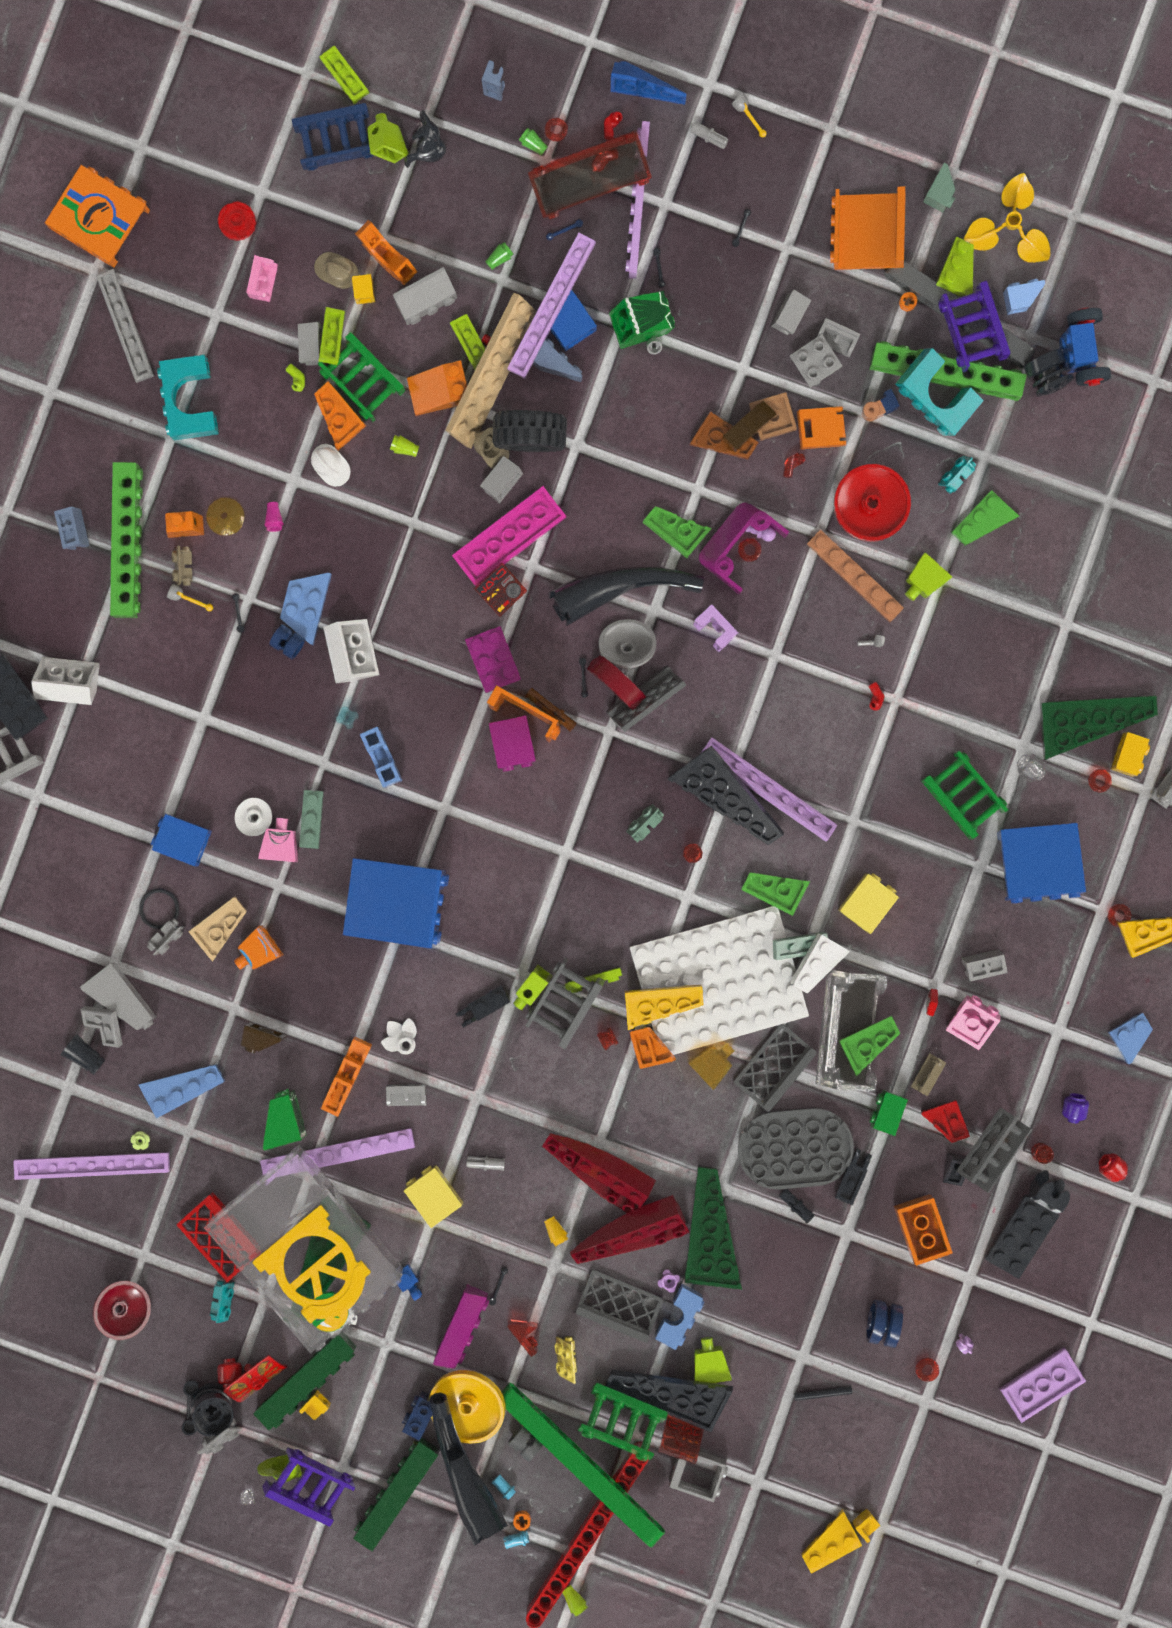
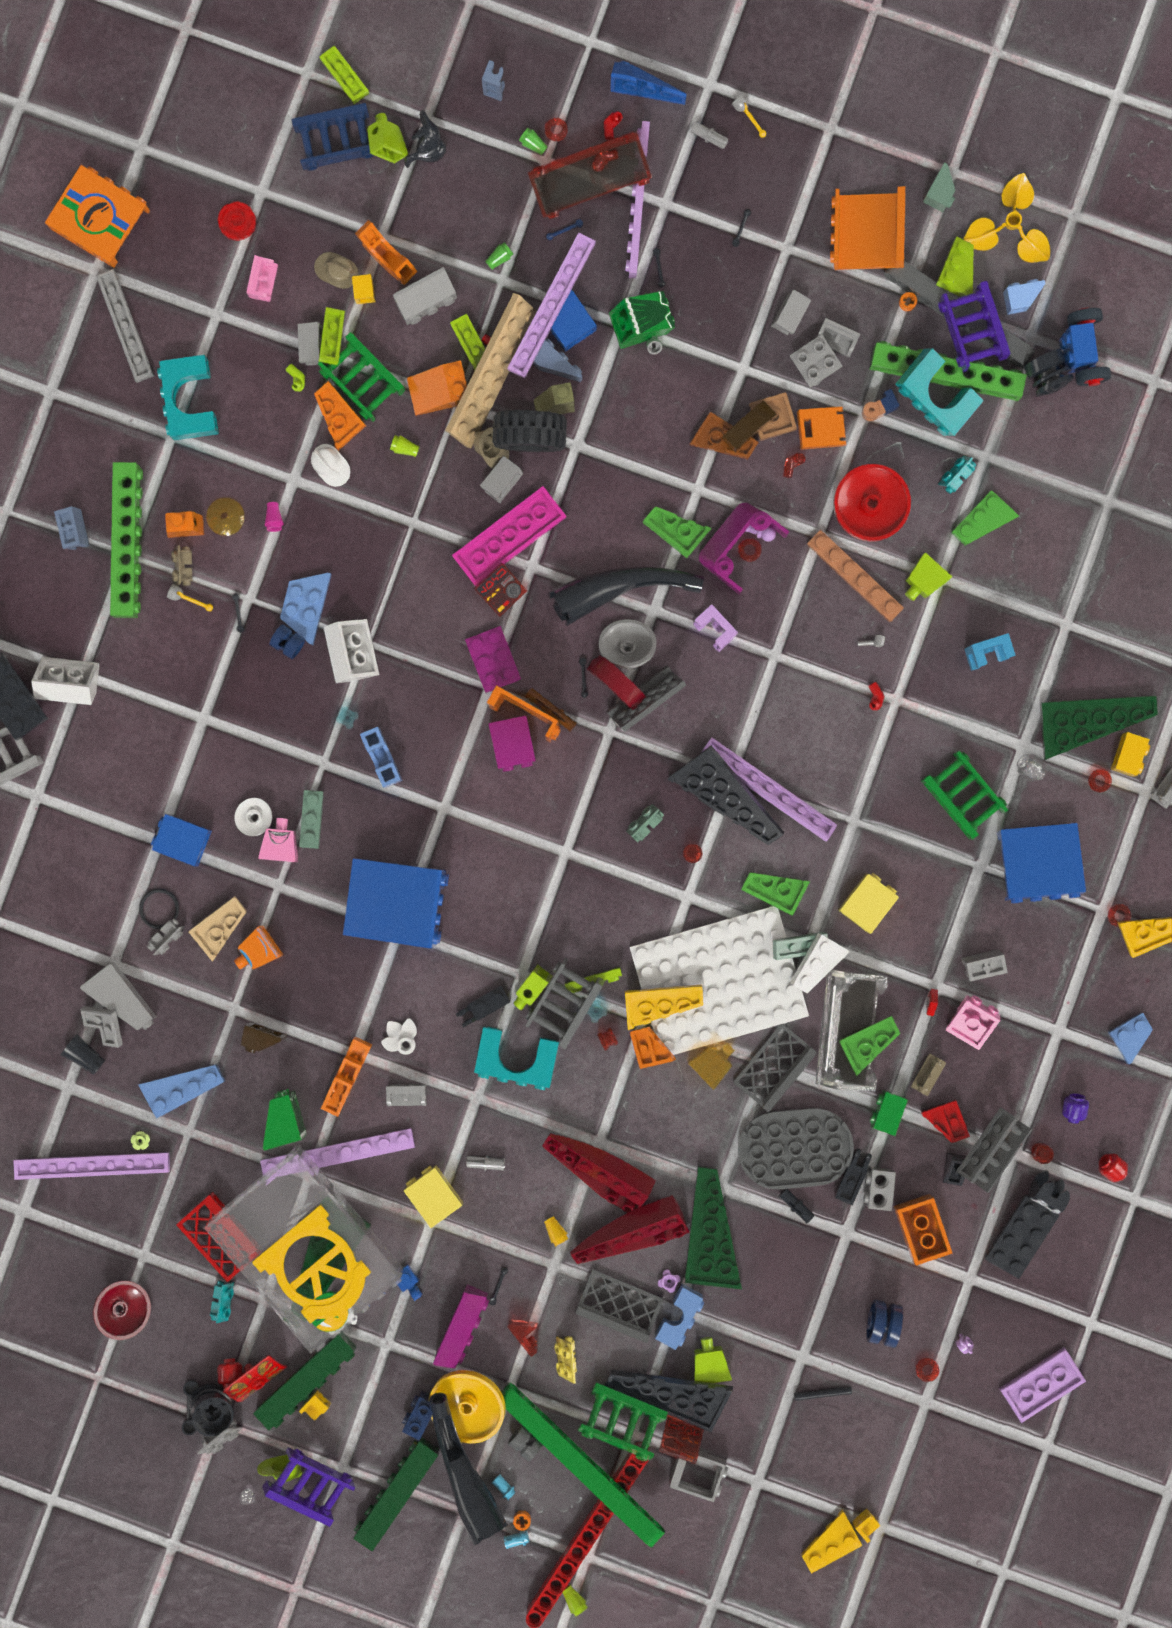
none -> teal arch [474,1026,559,1090]
none -> olive slope [534,382,575,414]
none -> clear light blue plate [586,1000,607,1023]
none -> light grey brick [863,1167,896,1211]
none -> dark azure panel [964,633,1016,671]

